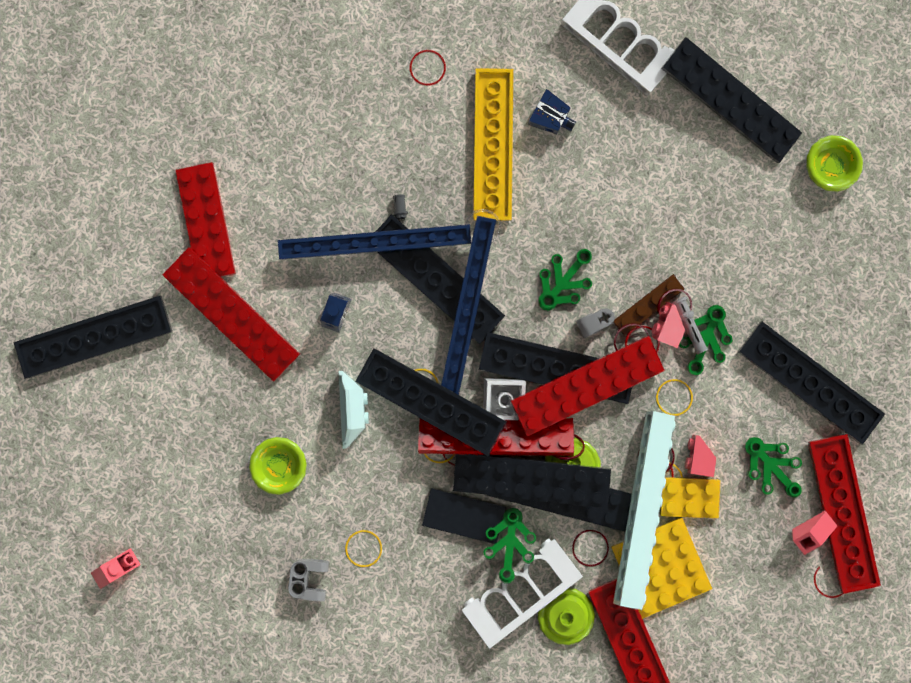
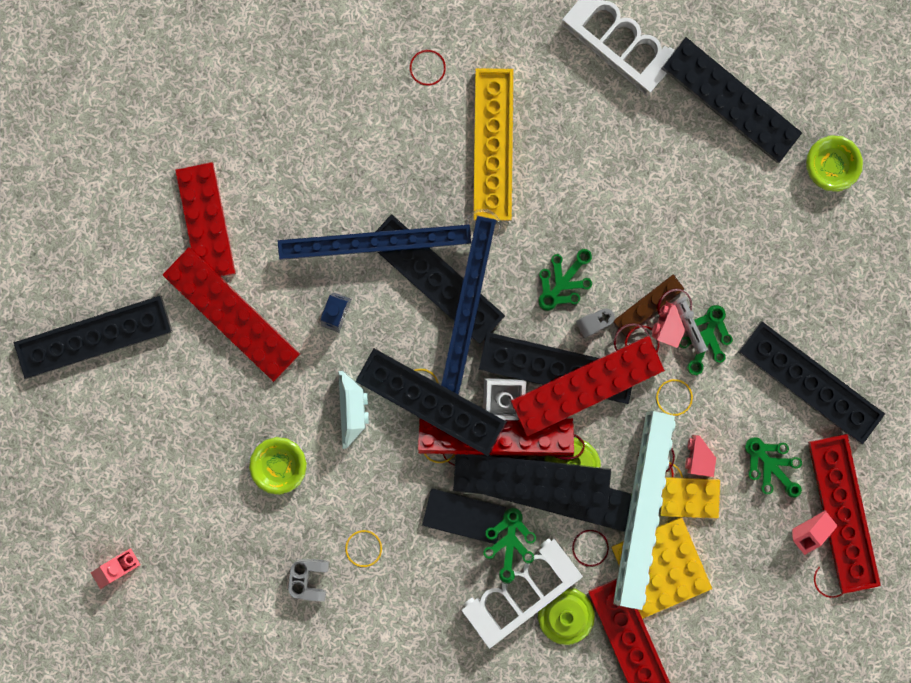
dark grey pin [393,194,408,219] -> none
dark blue torso [528,89,576,135] -> none

